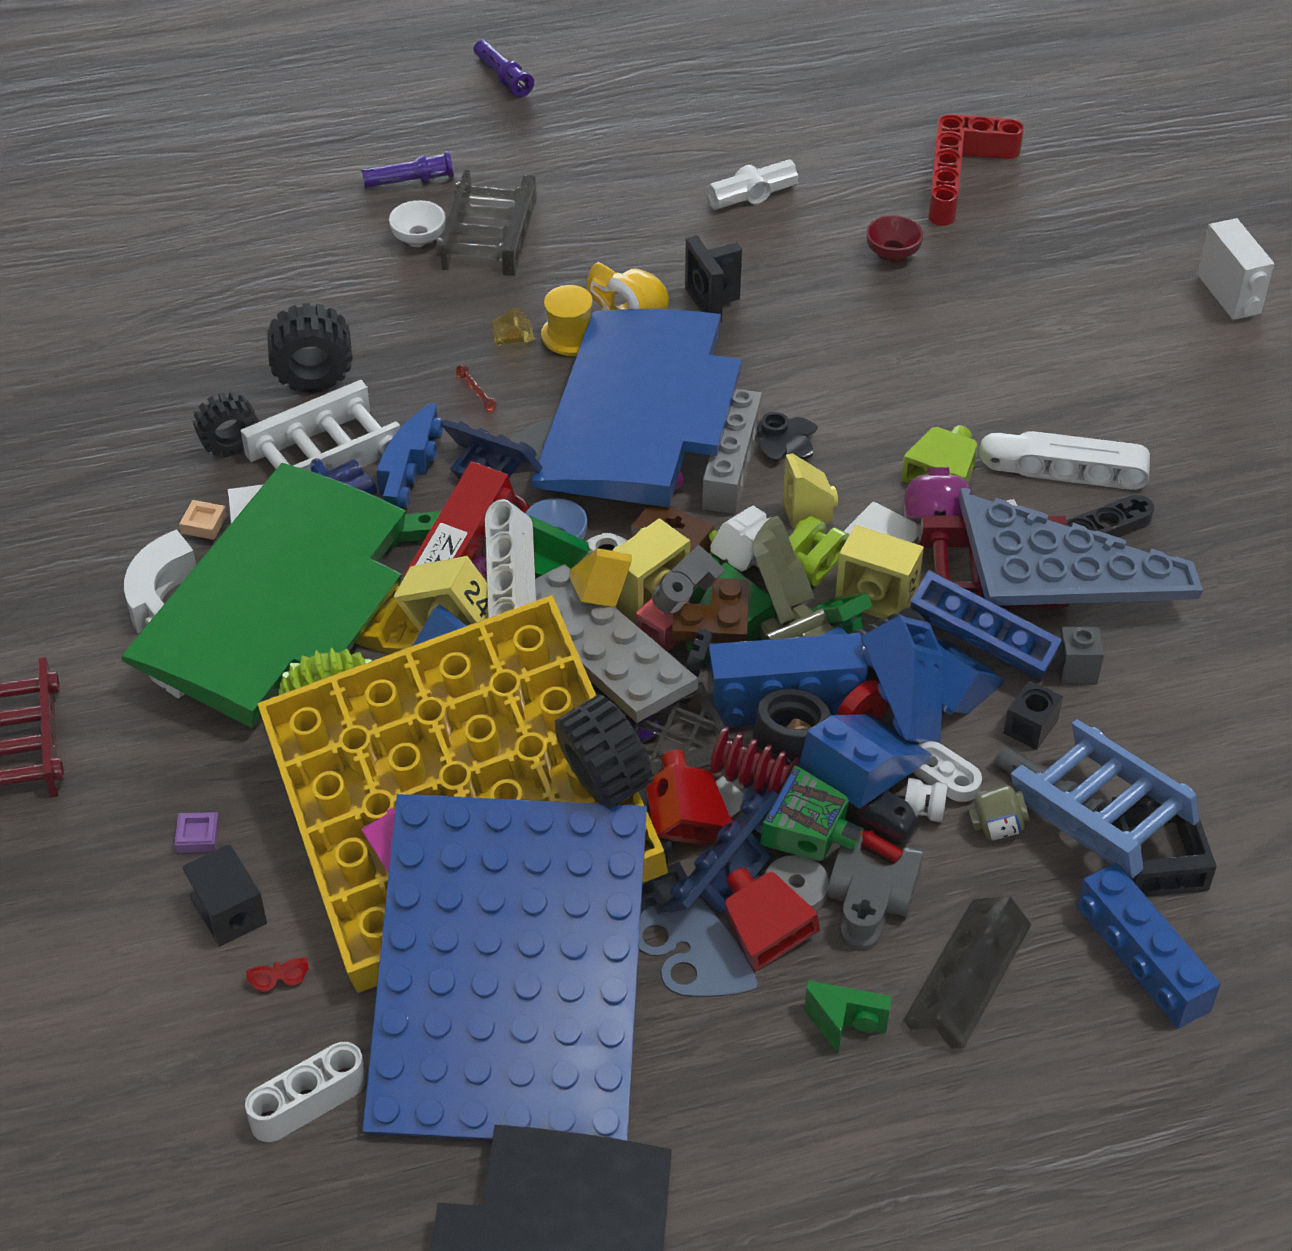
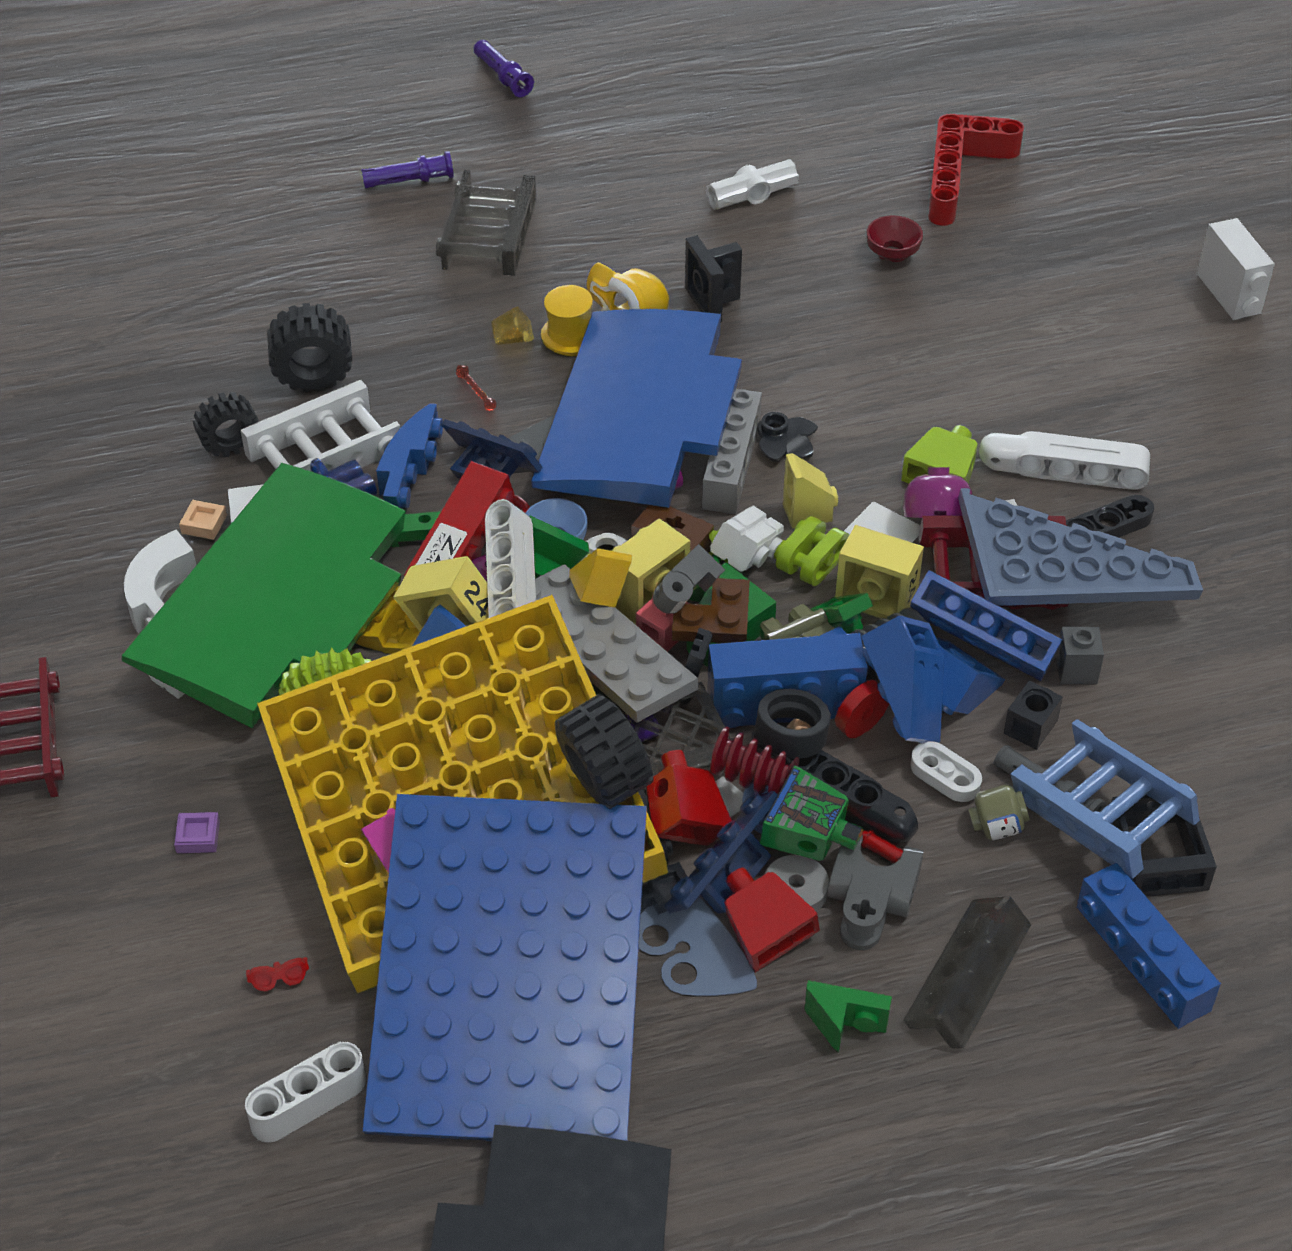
black piece [183,845,267,947] -> none
white piece [389,201,446,247] -> none
olive slope [752,516,815,624] -> none
blue slope [799,714,932,809] -> none
white wheel [903,778,948,823] -> none

